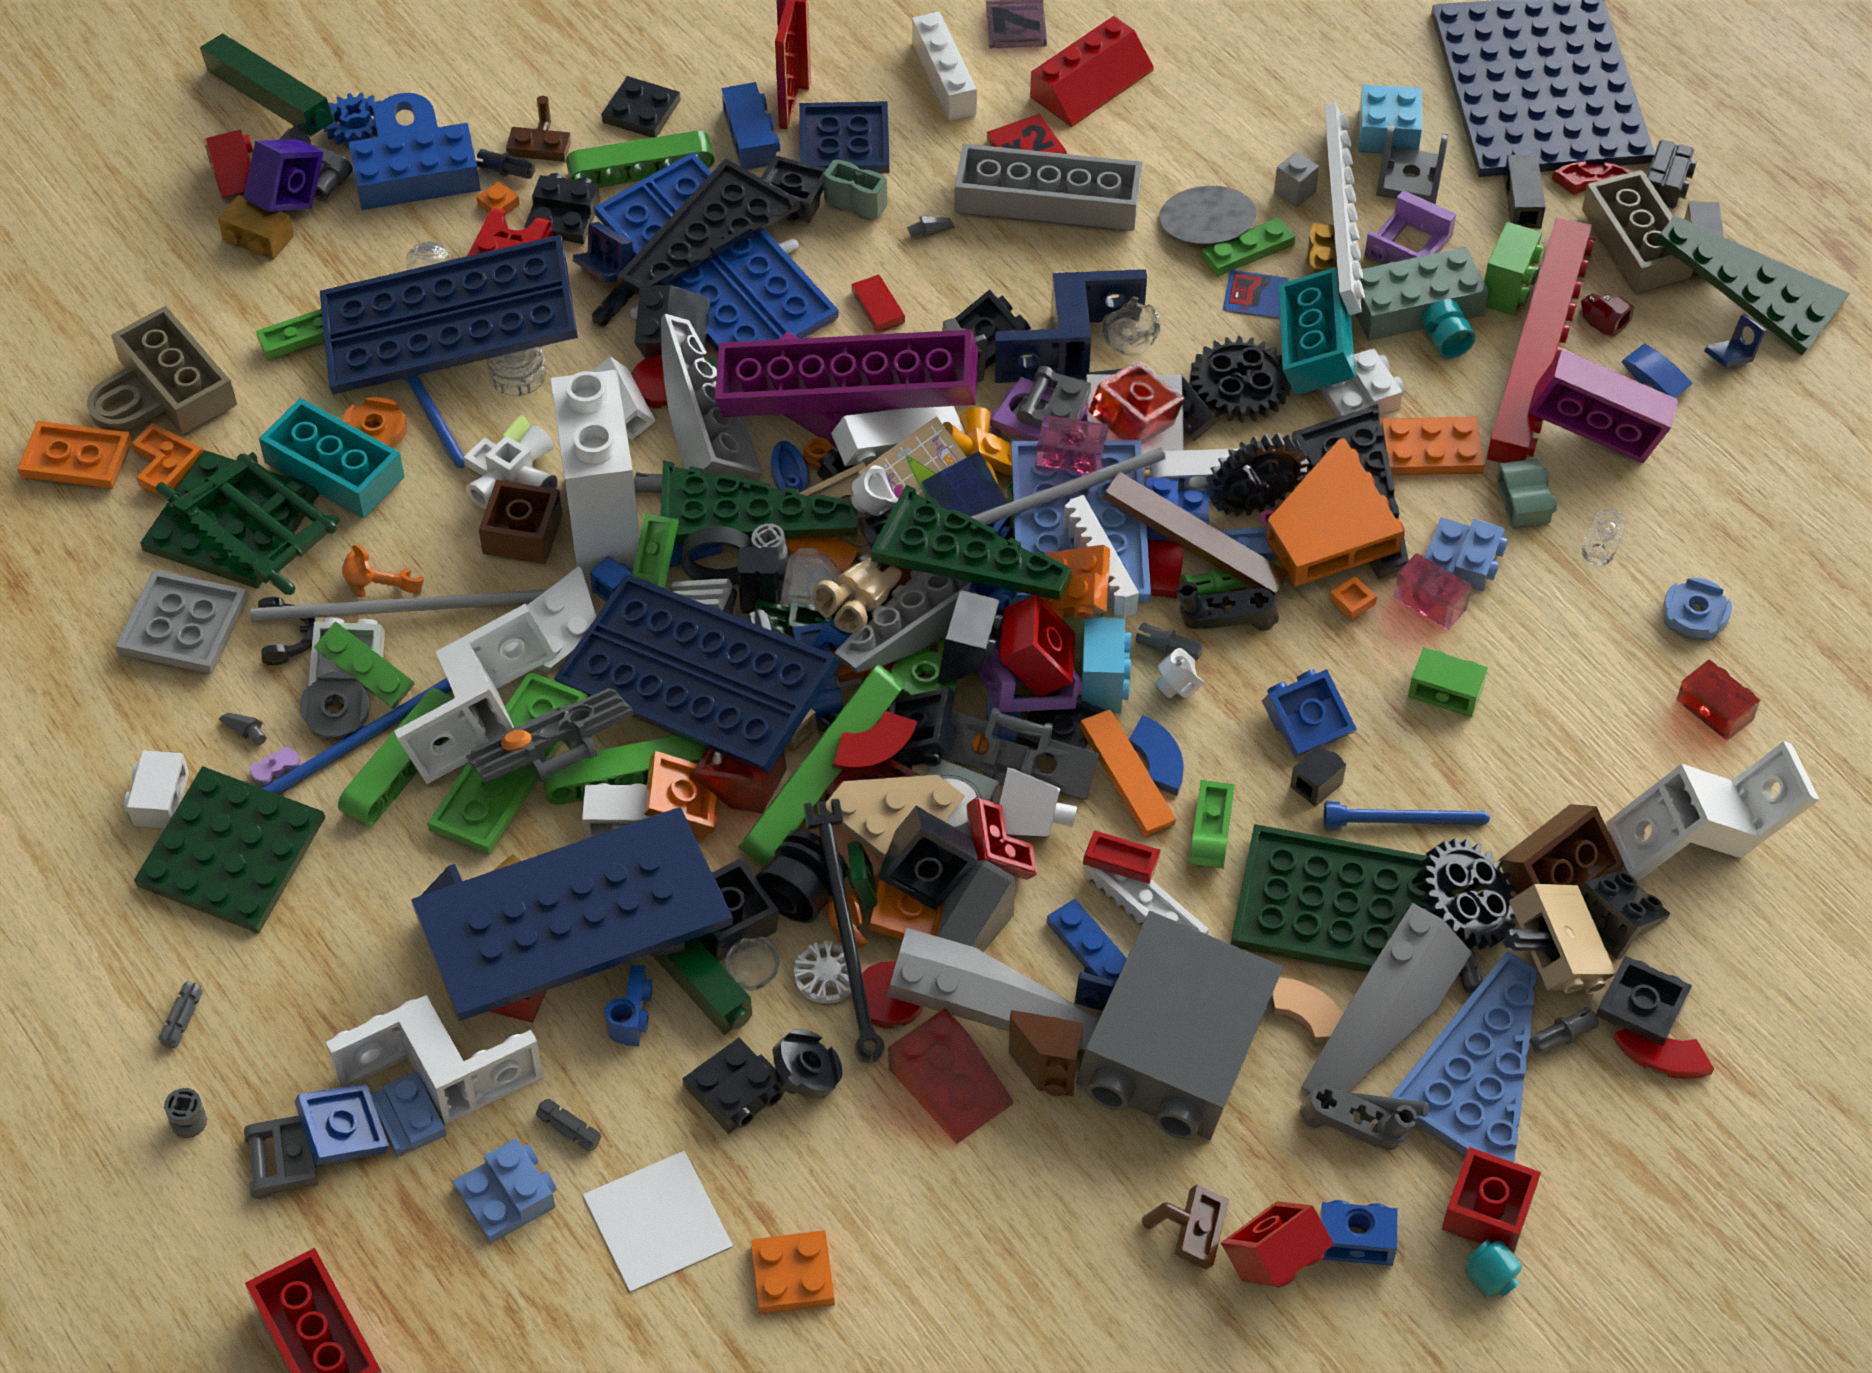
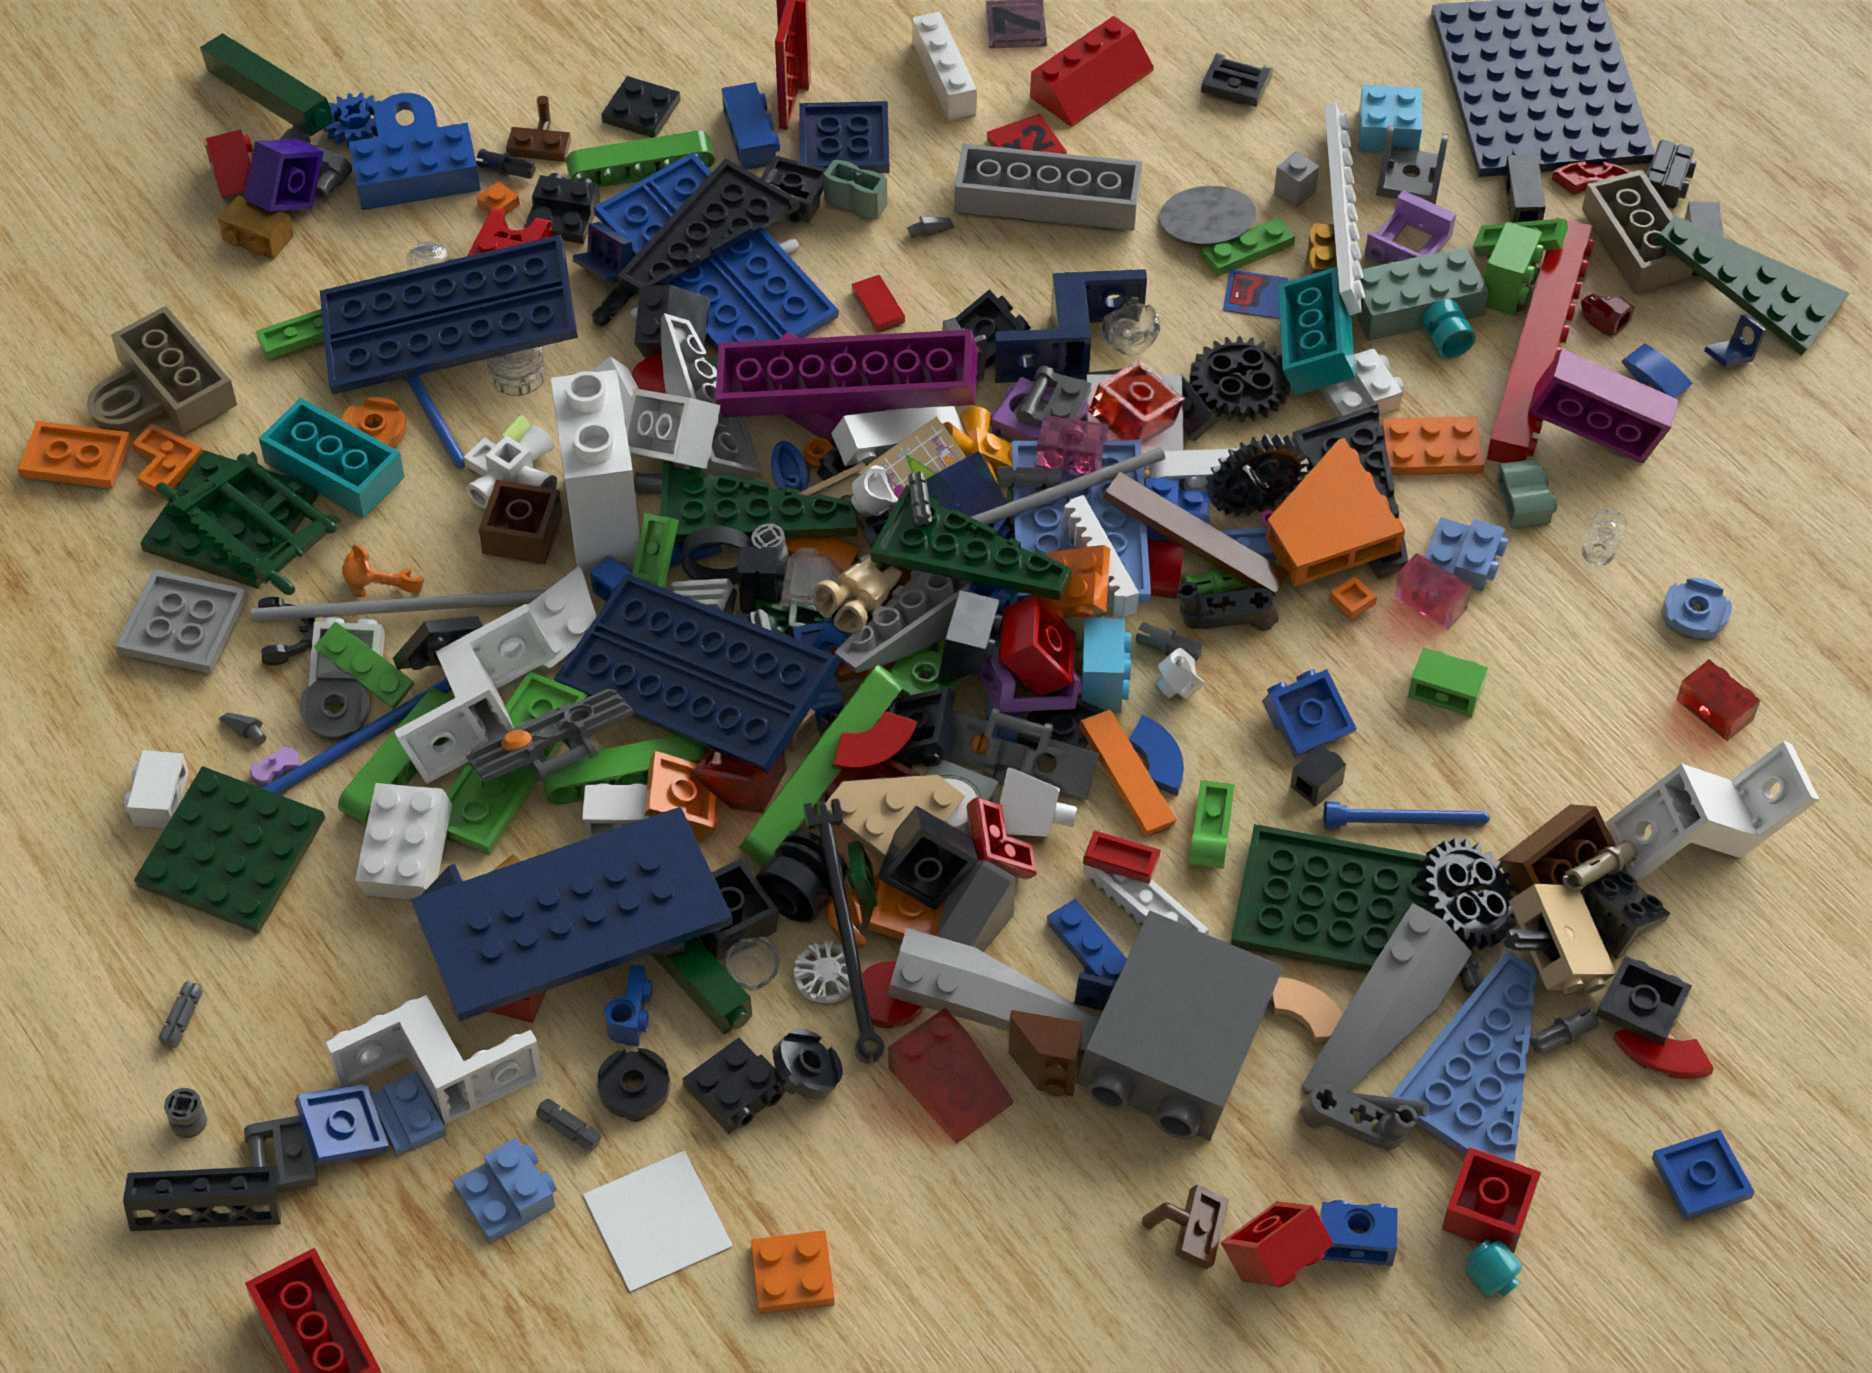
none -> black fence [123,1166,281,1231]
none -> white brick [355,783,452,900]
none -> black plate [392,616,483,670]
none -> black plate [597,1048,671,1122]
none -> white brick [626,388,720,469]
none -> dark grey axle [908,471,932,526]
none -> dark grey axle [997,466,1061,488]
none -> black plate [1201,53,1273,107]
none -> bright green plate [1473,218,1569,255]
none -> dark tan pin [1563,840,1639,892]
none -> blue plate [1652,1130,1755,1221]

